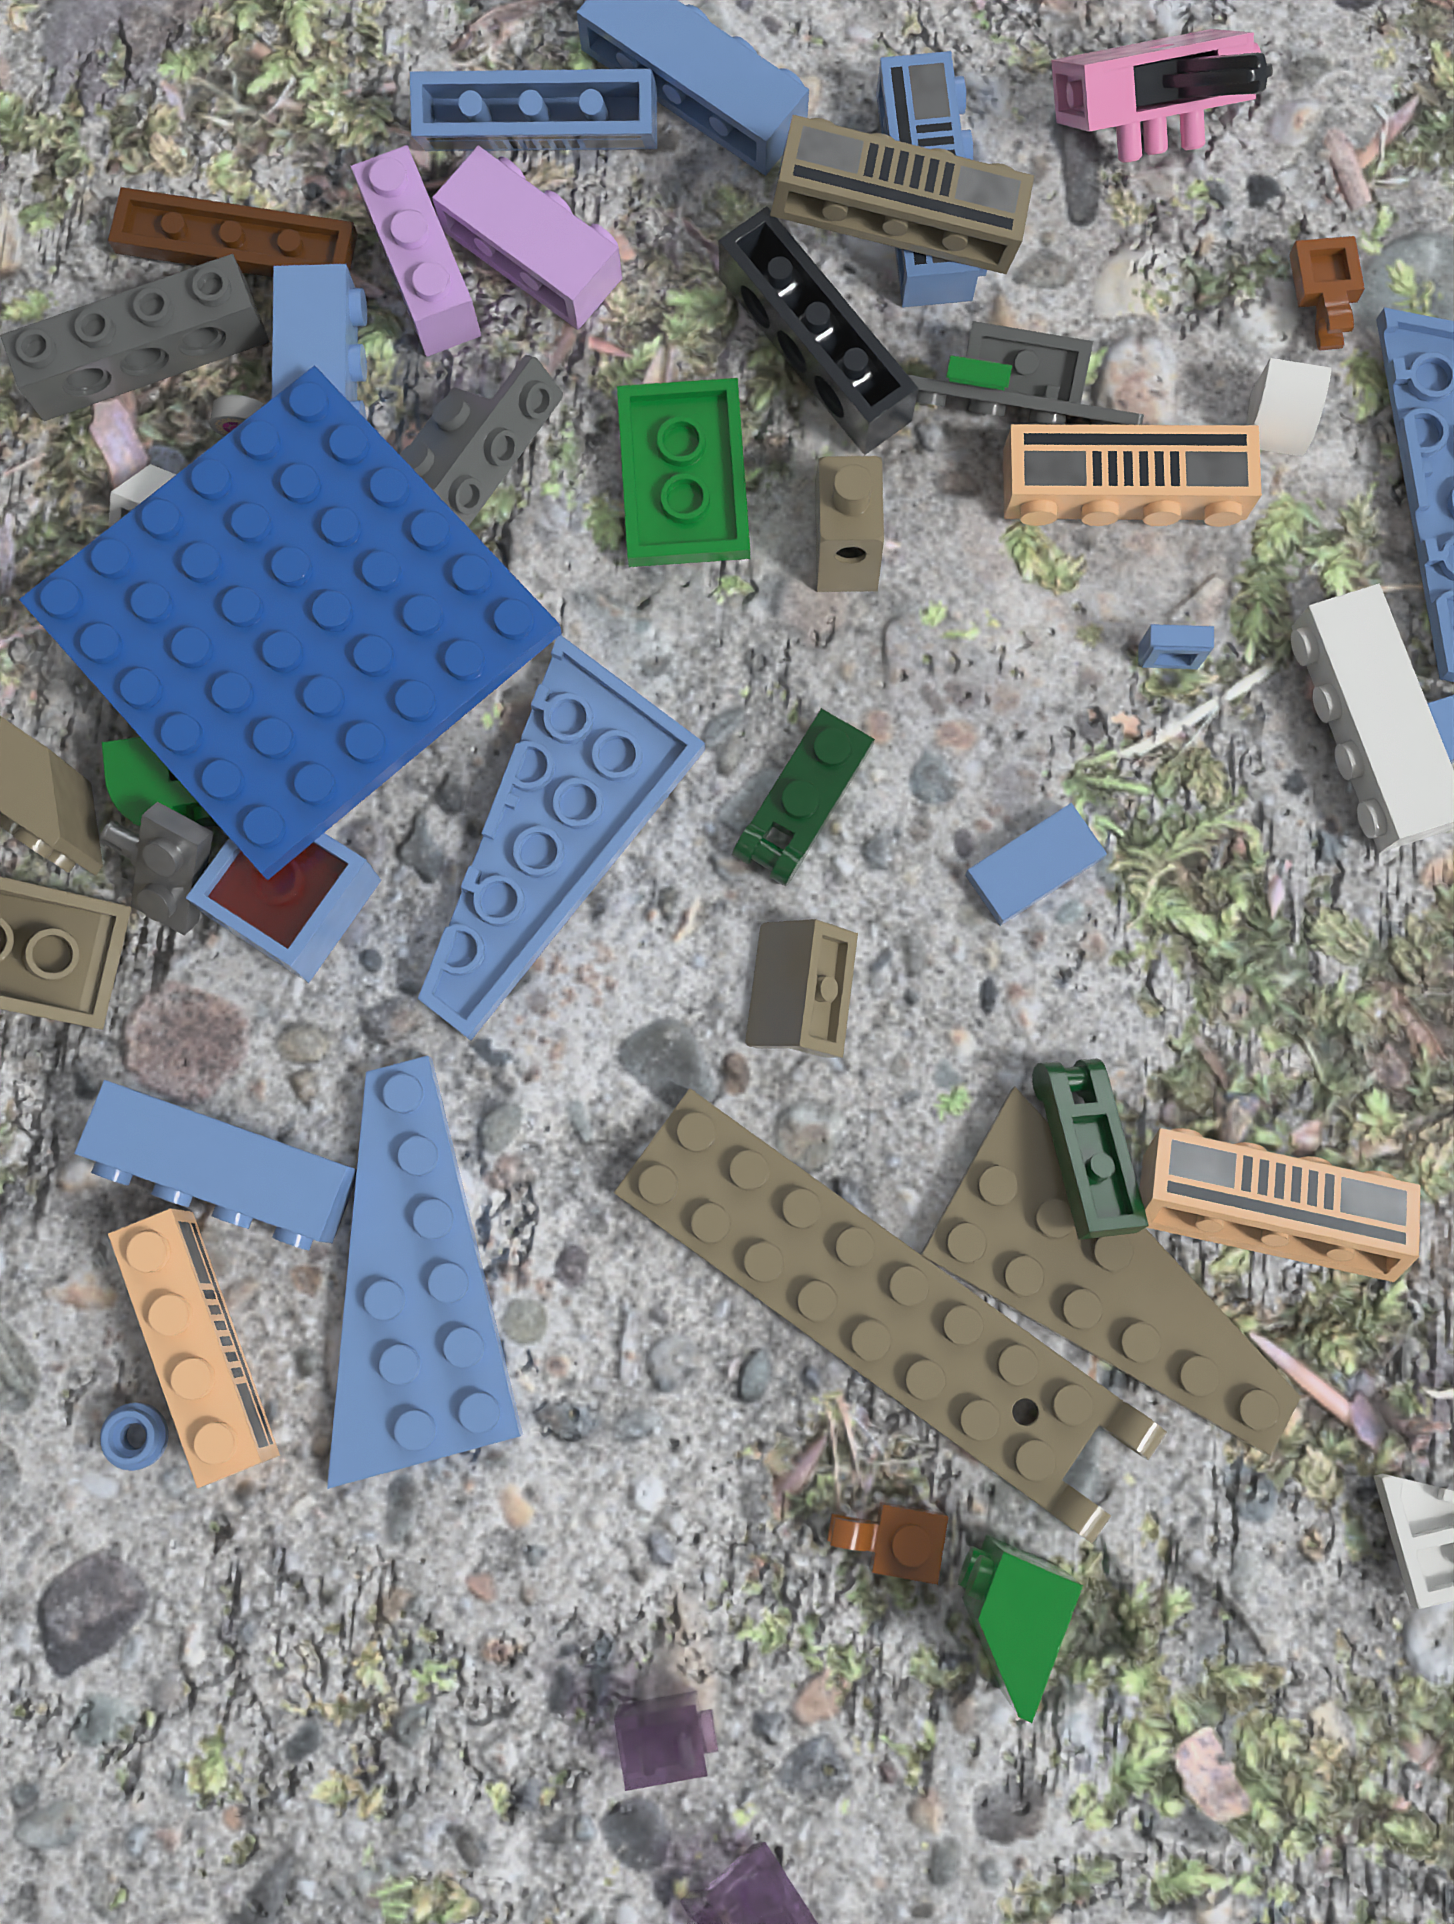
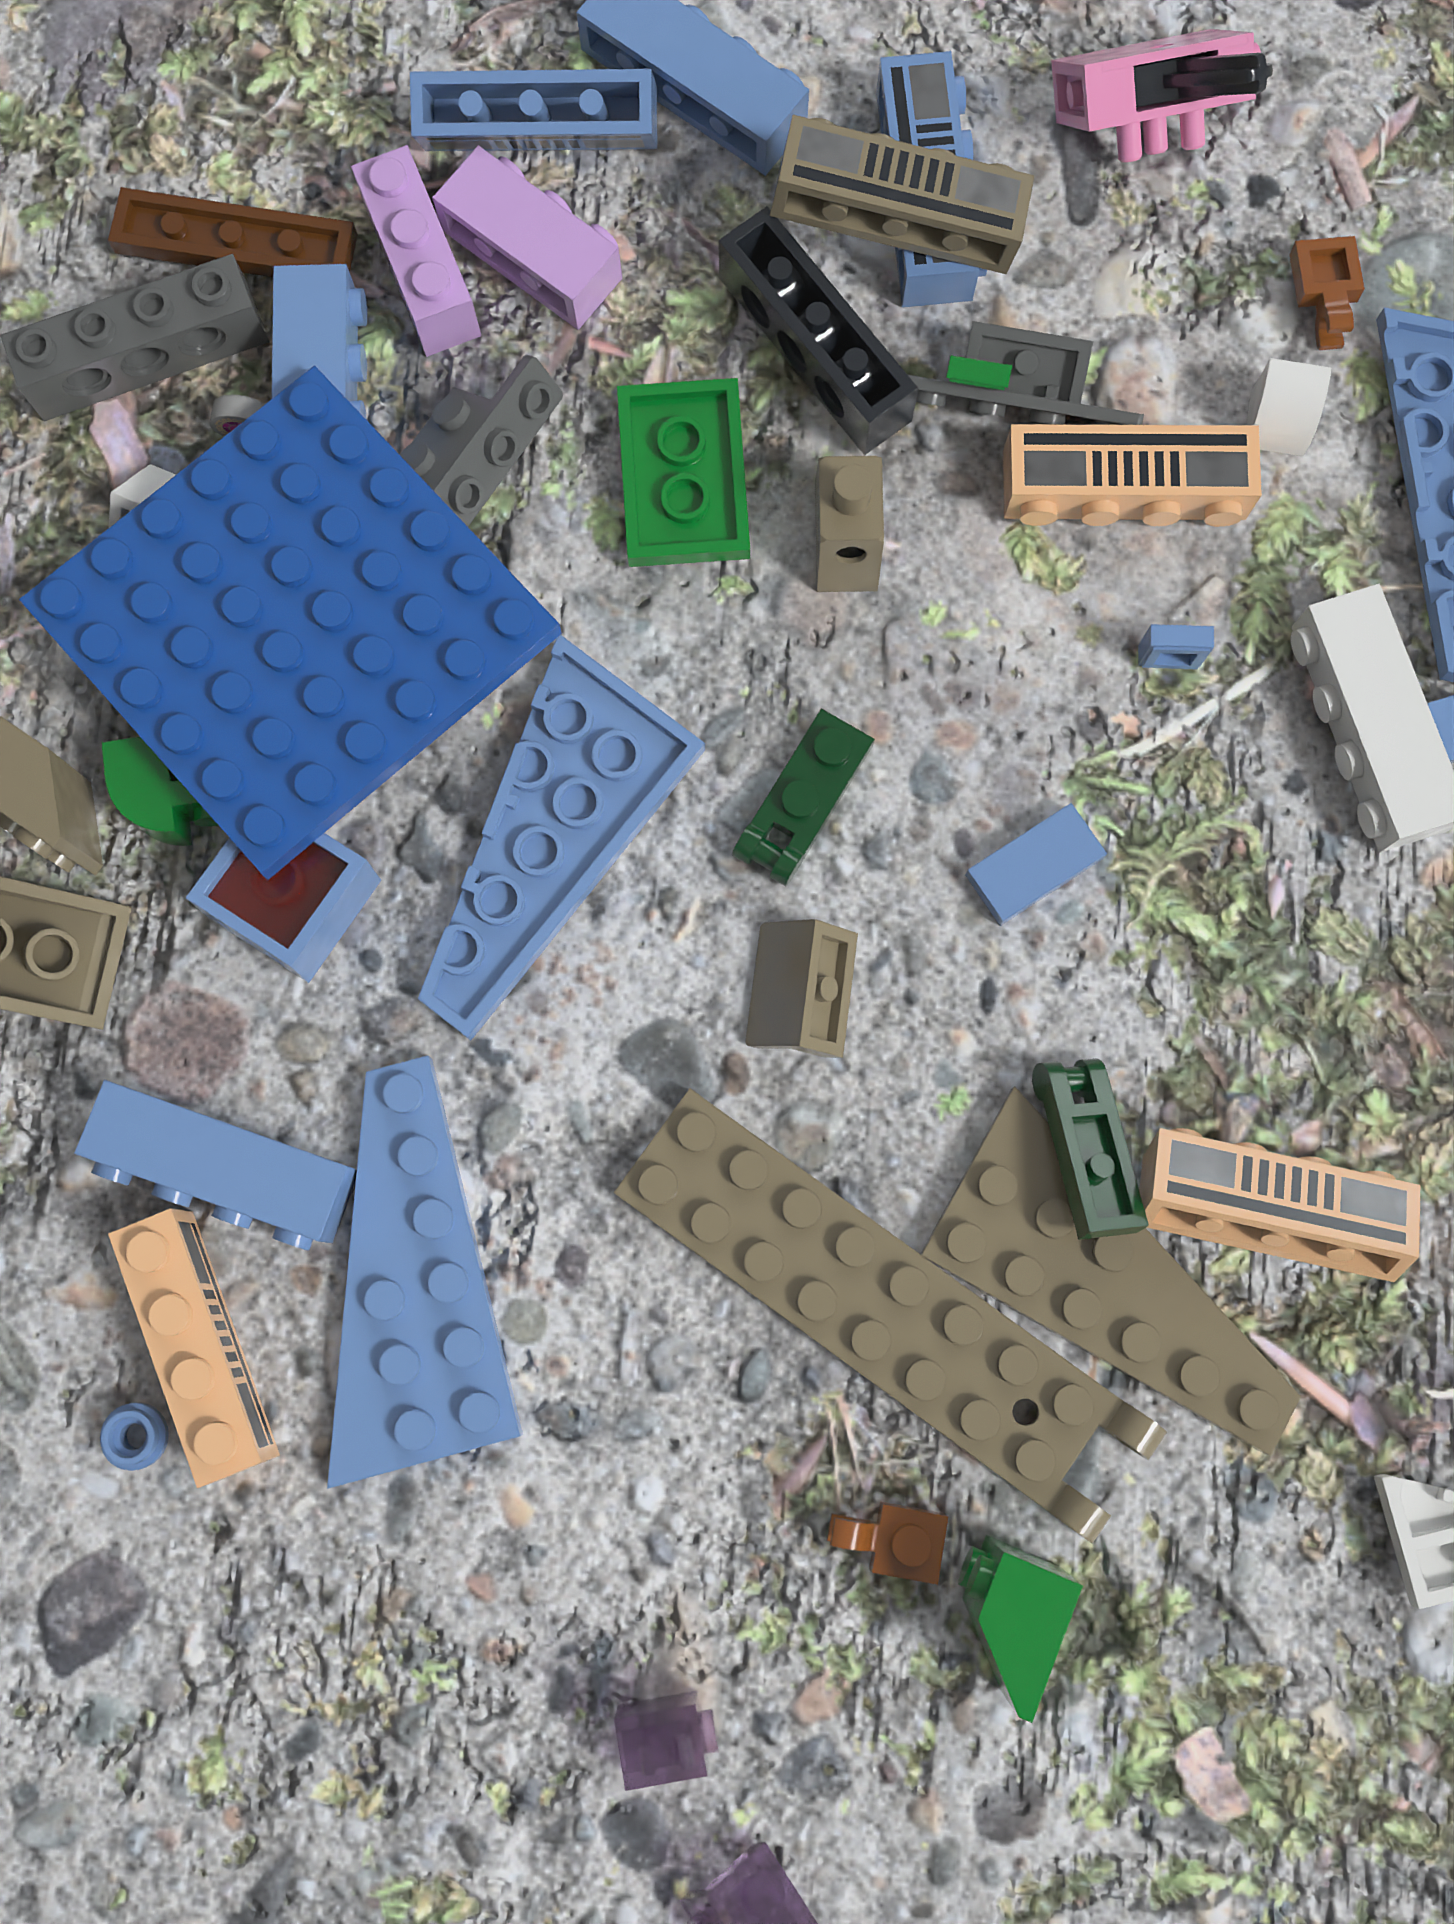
flat silver plate [99,802,213,936] -> none

